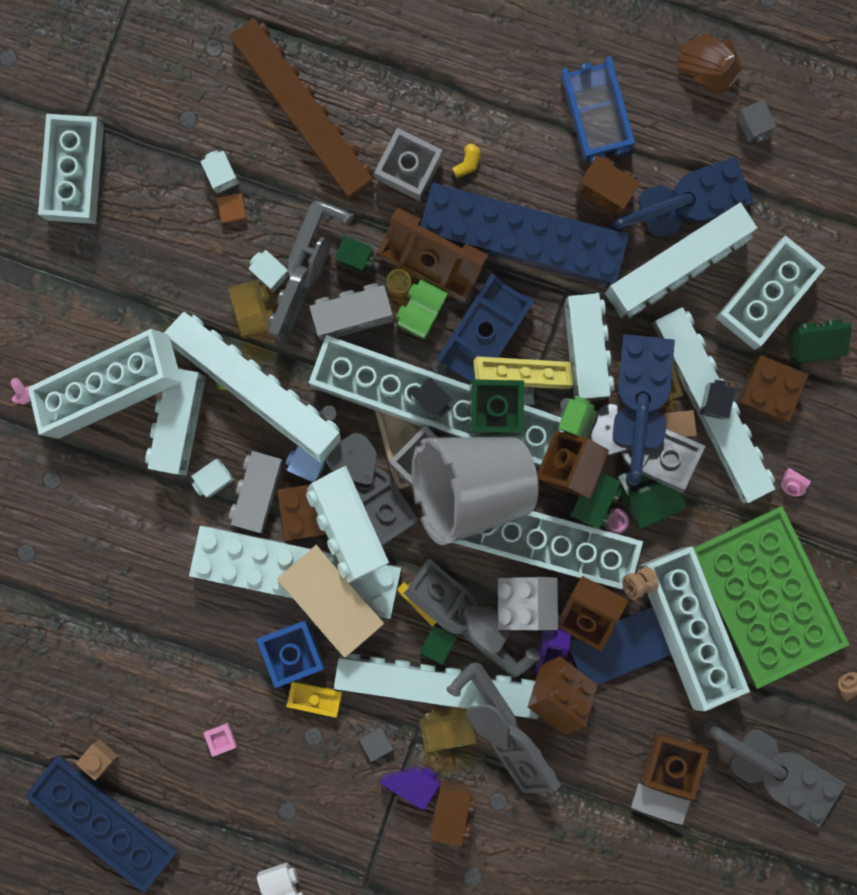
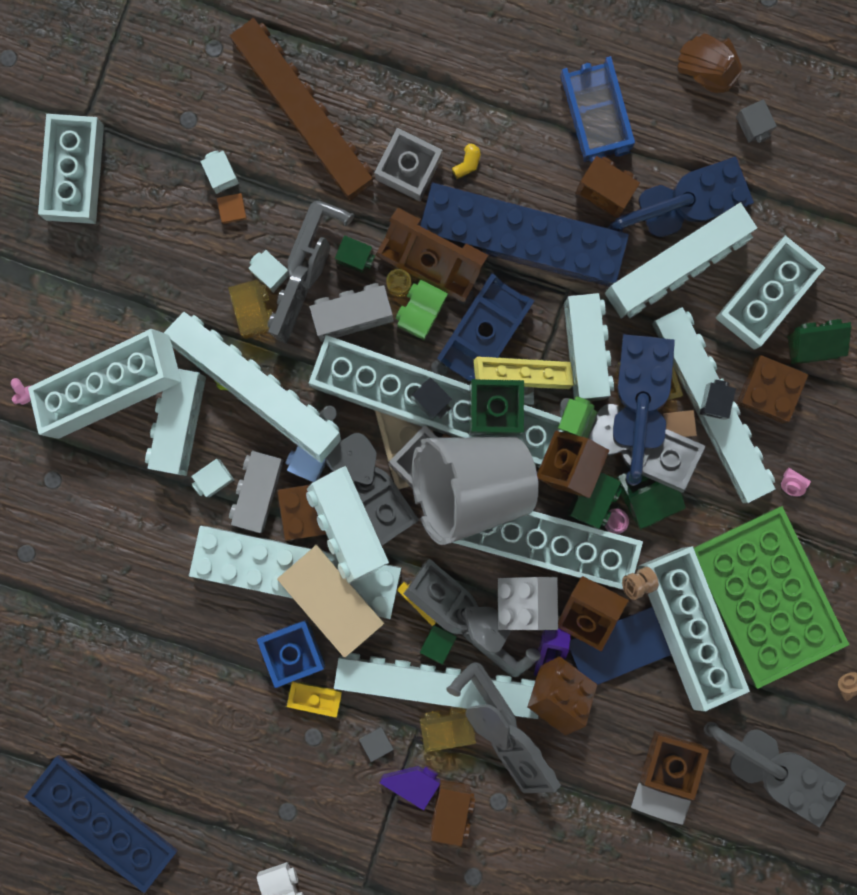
medium nougat brick [76,739,118,780] -> none
bright pink plate [204,722,237,757] -> none

